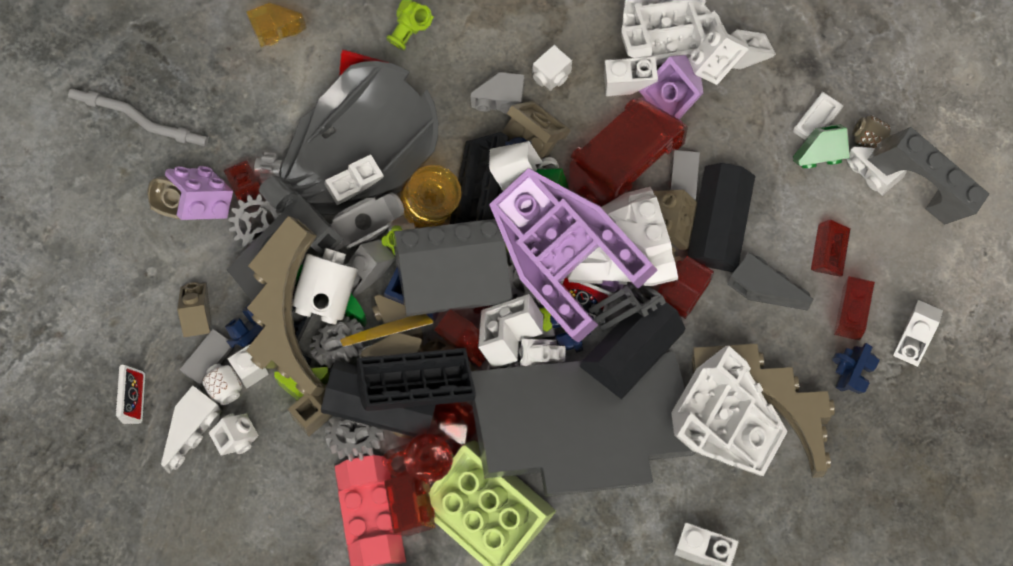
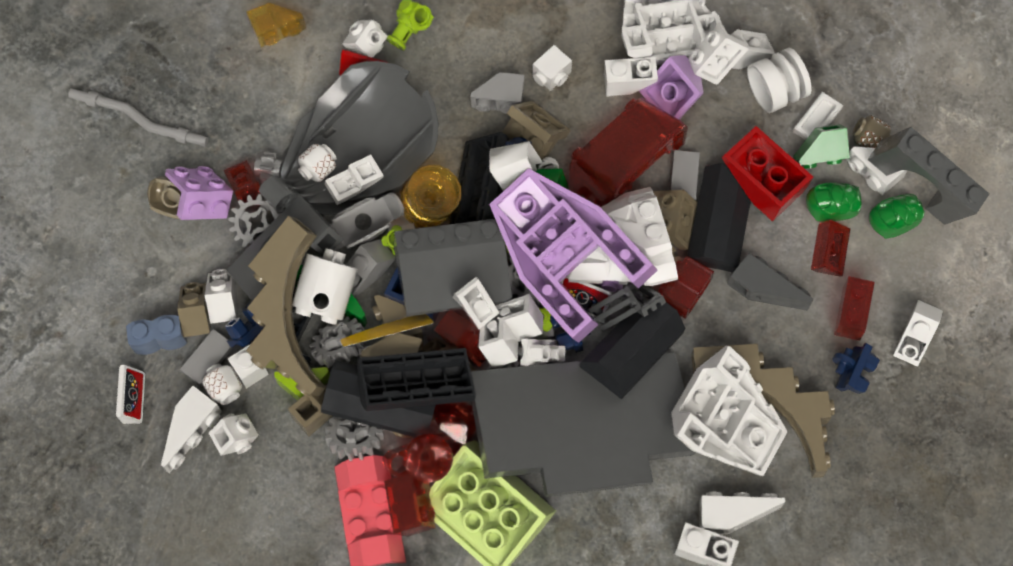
none -> sand blue brick [126,315,187,355]
none -> white slope [205,269,238,324]
none -> white head [298,144,337,182]
none -> white brick [342,20,388,58]
none -> white slope [452,277,499,329]
none -> white slope [699,492,785,535]
none -> red slope [722,126,814,222]
none -> white wheel [747,47,812,113]
none -> green piece [806,183,862,222]
none -> green piece [869,194,925,239]

